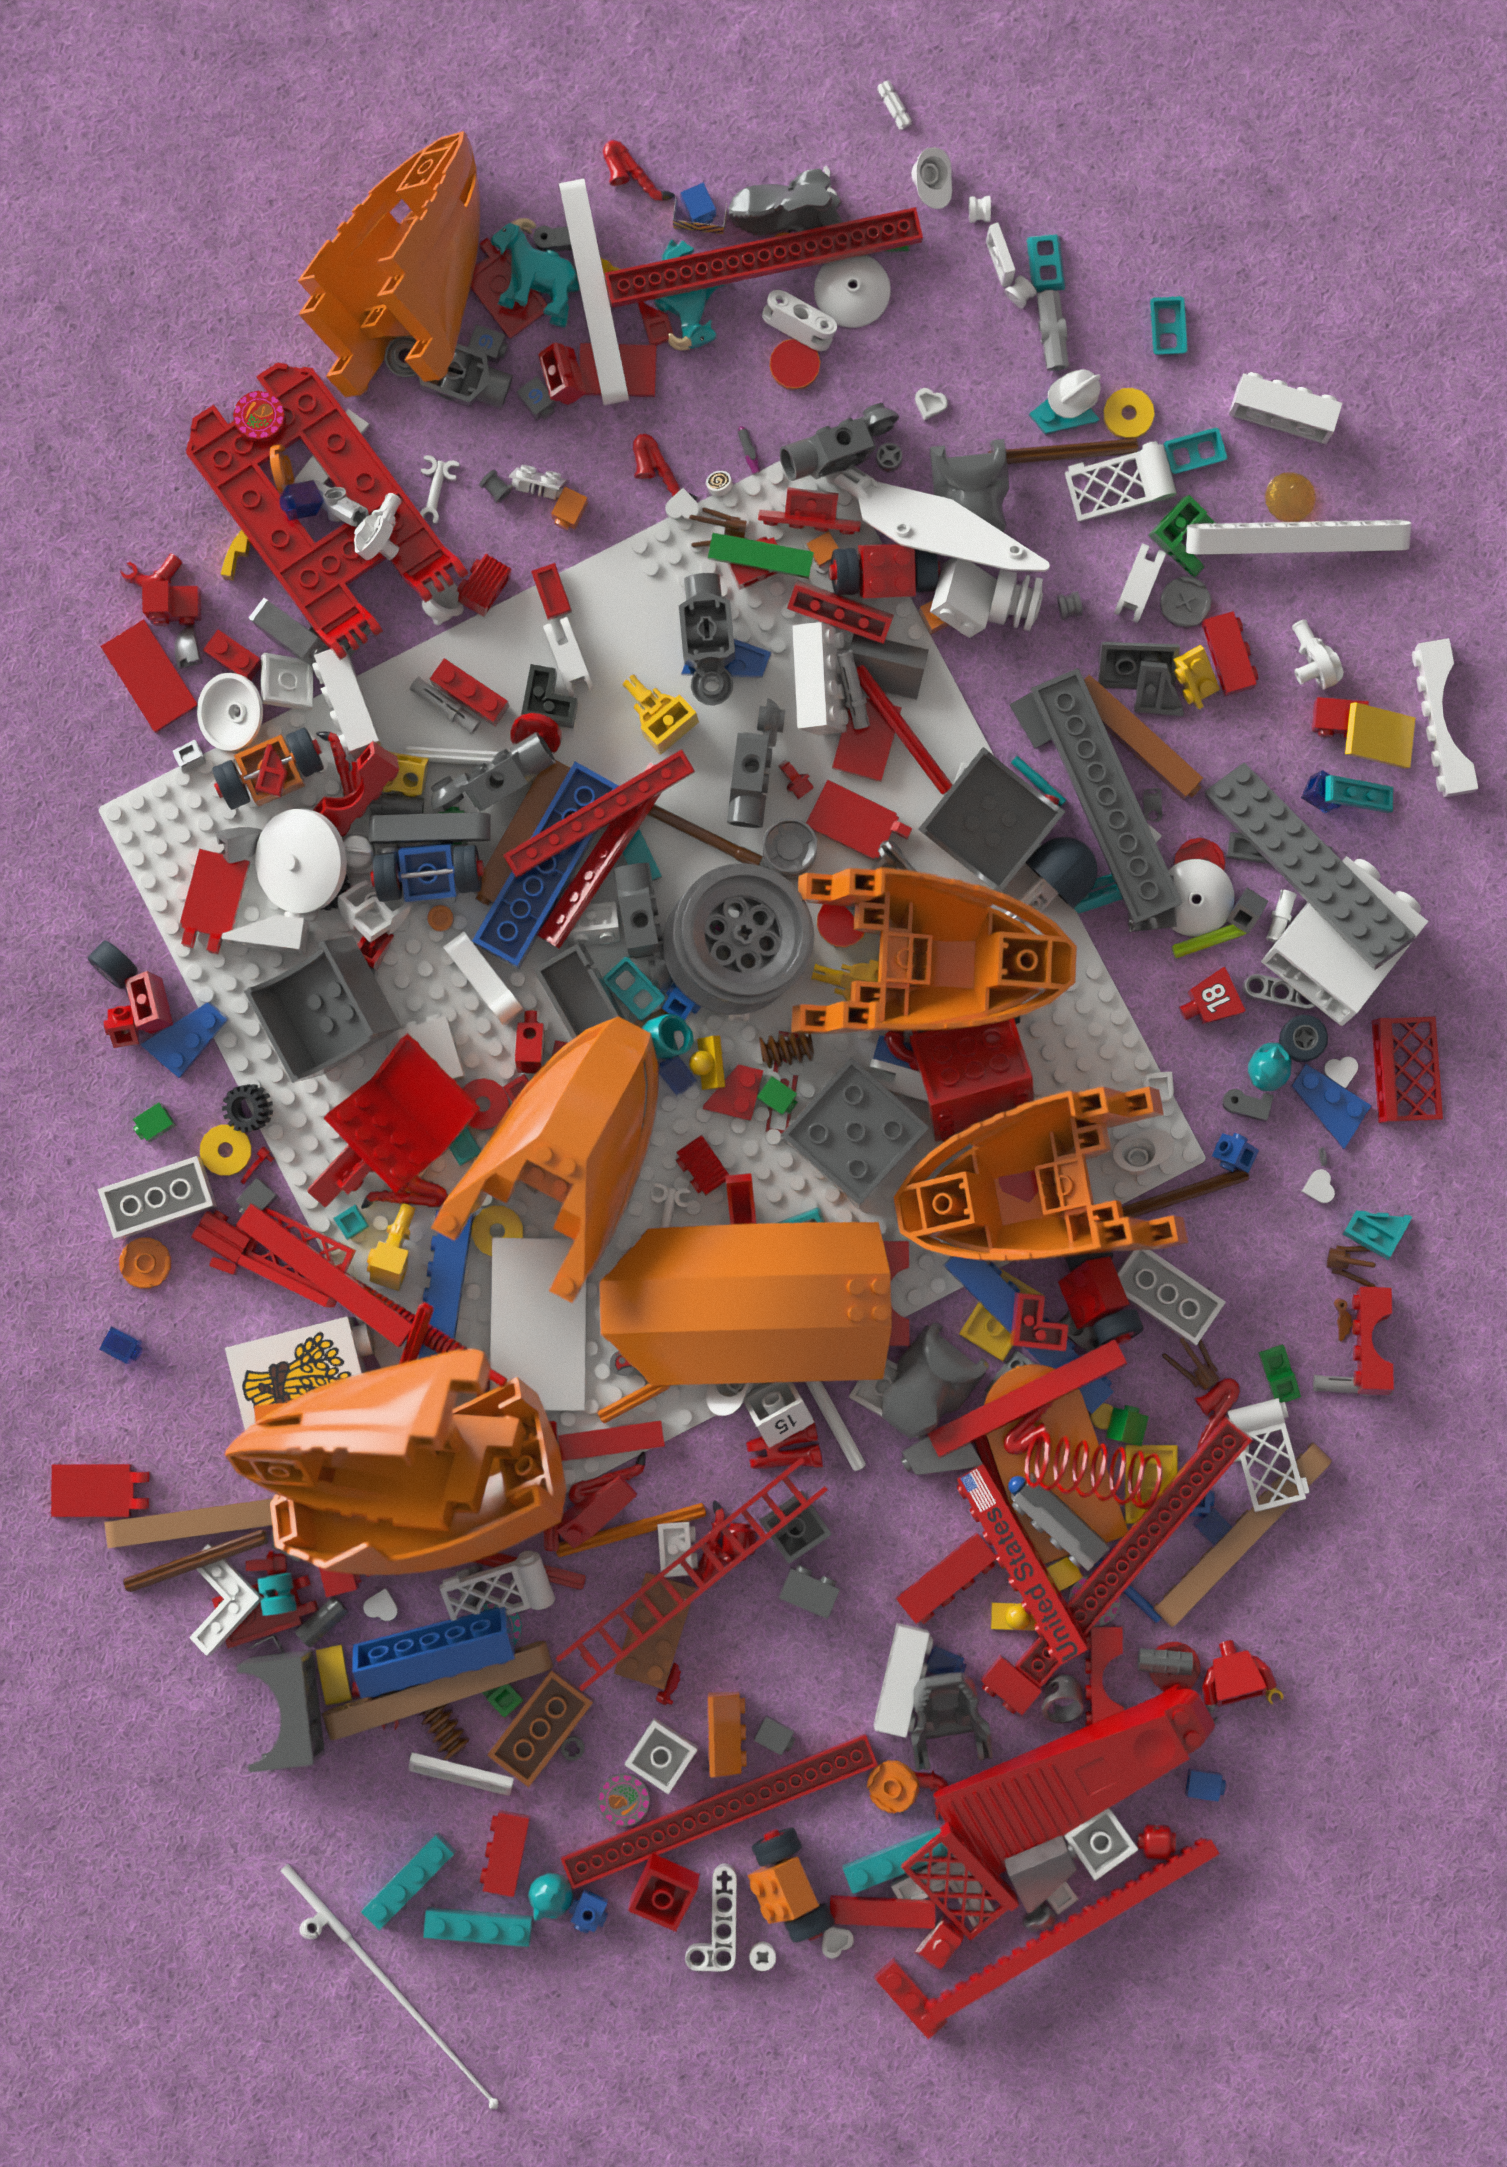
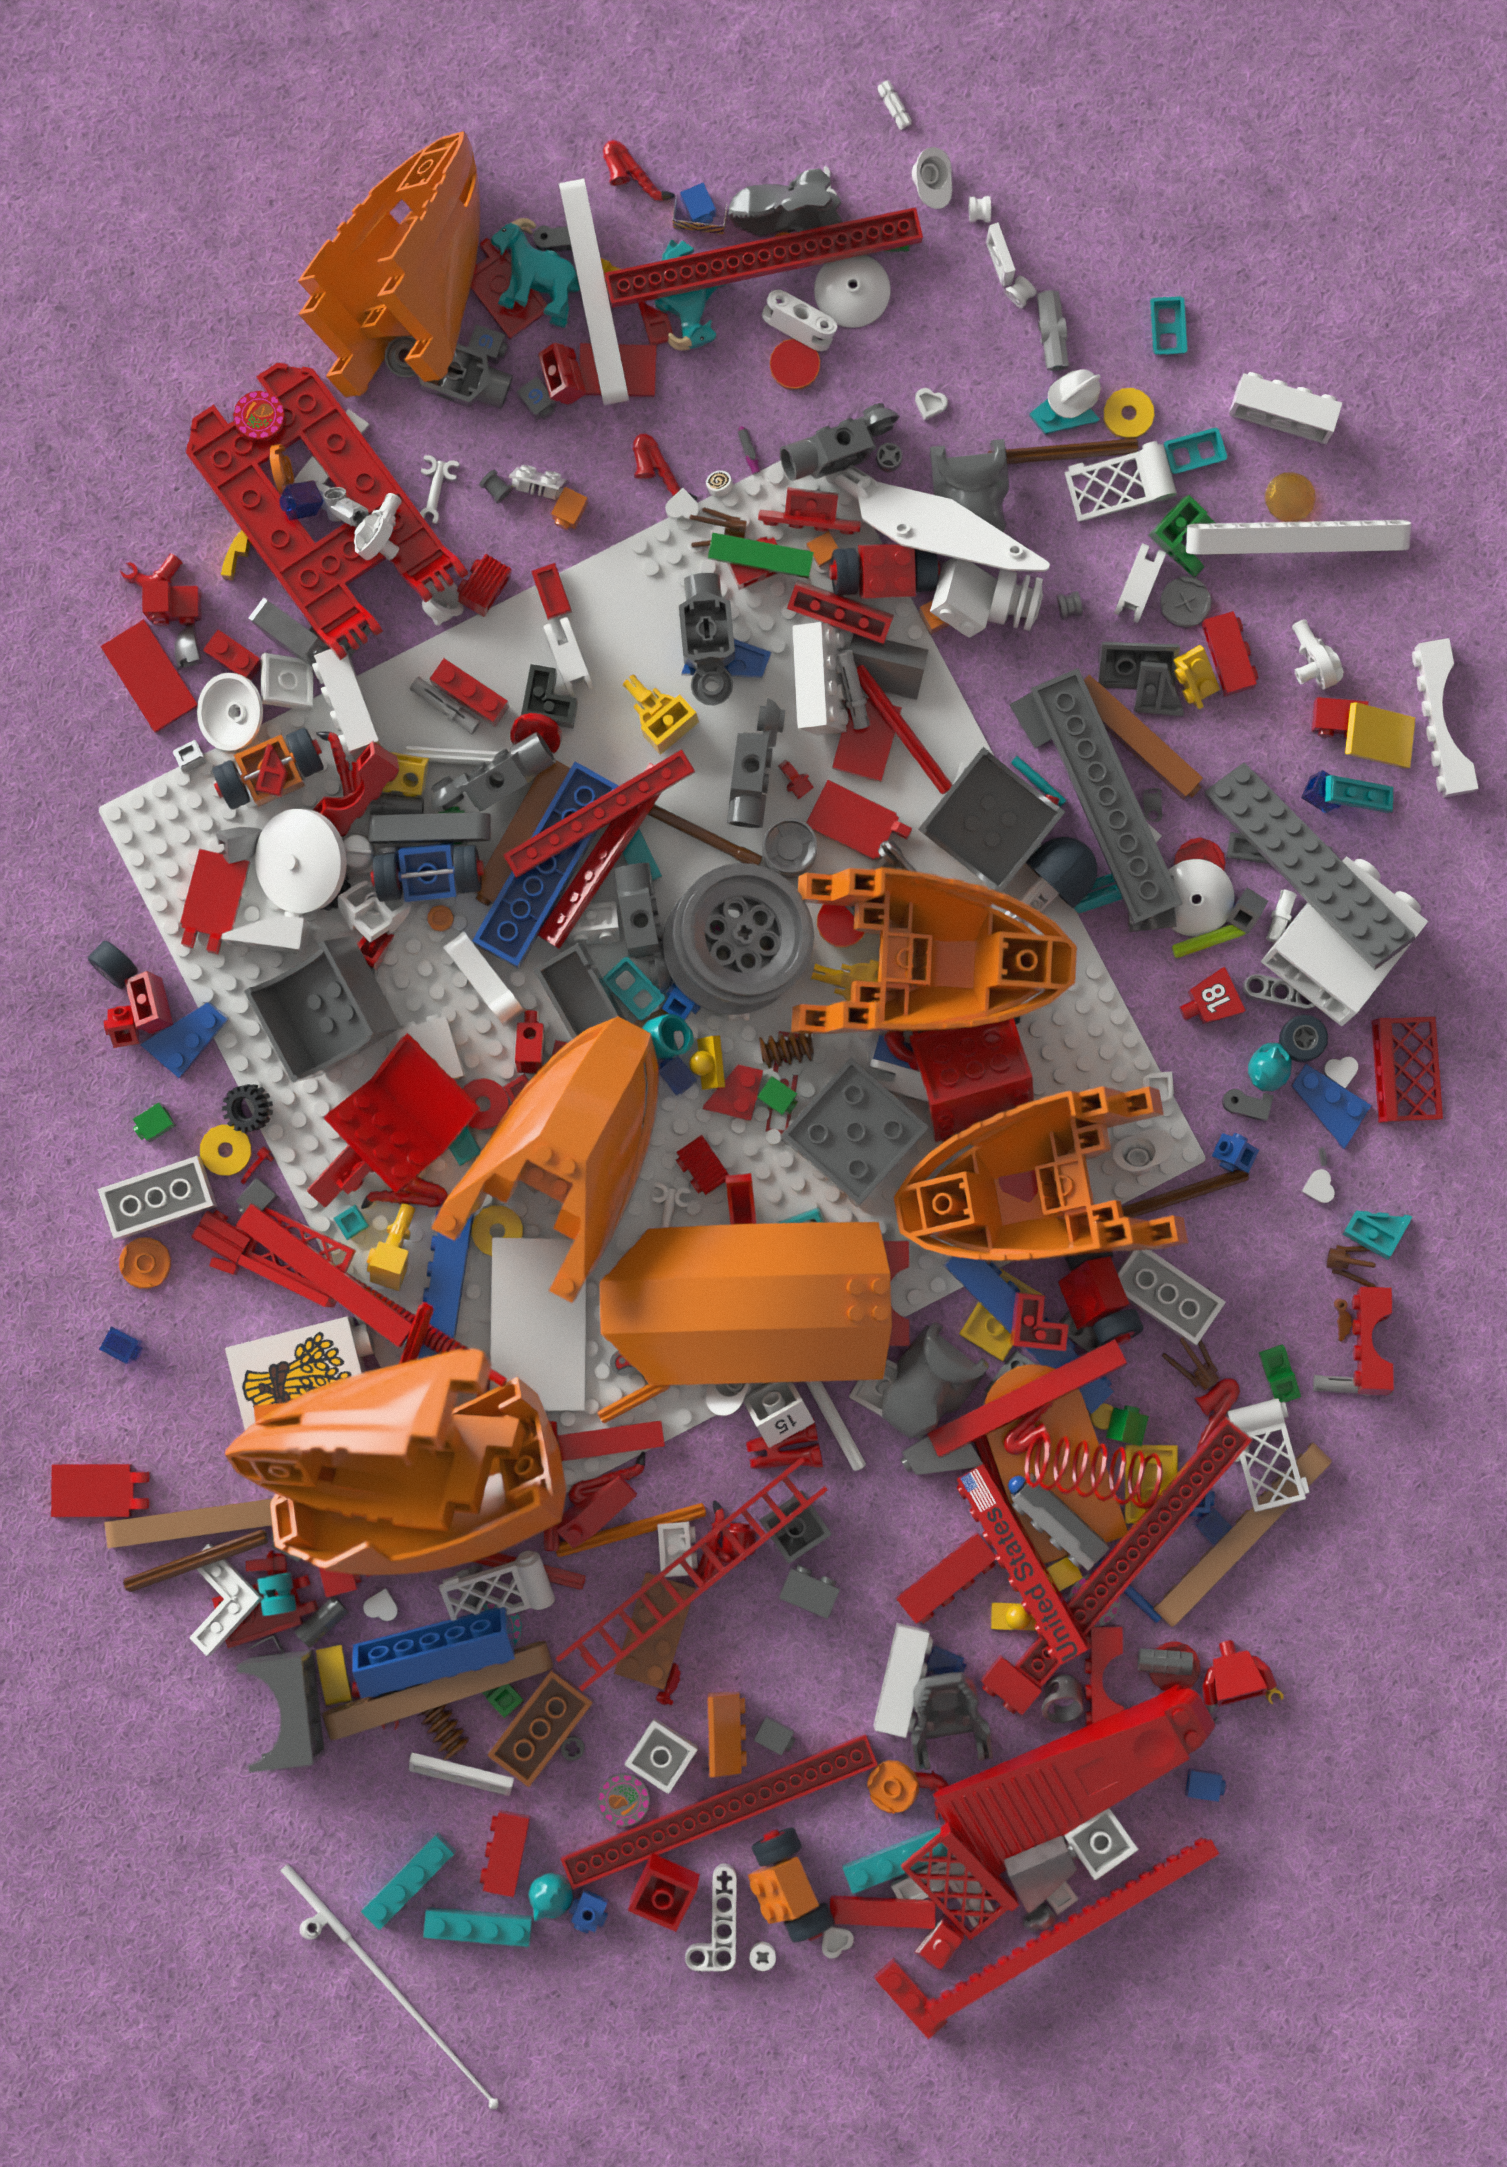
teal piece [1027,234,1065,293] -> none
red head [1137,1824,1176,1860] -> none

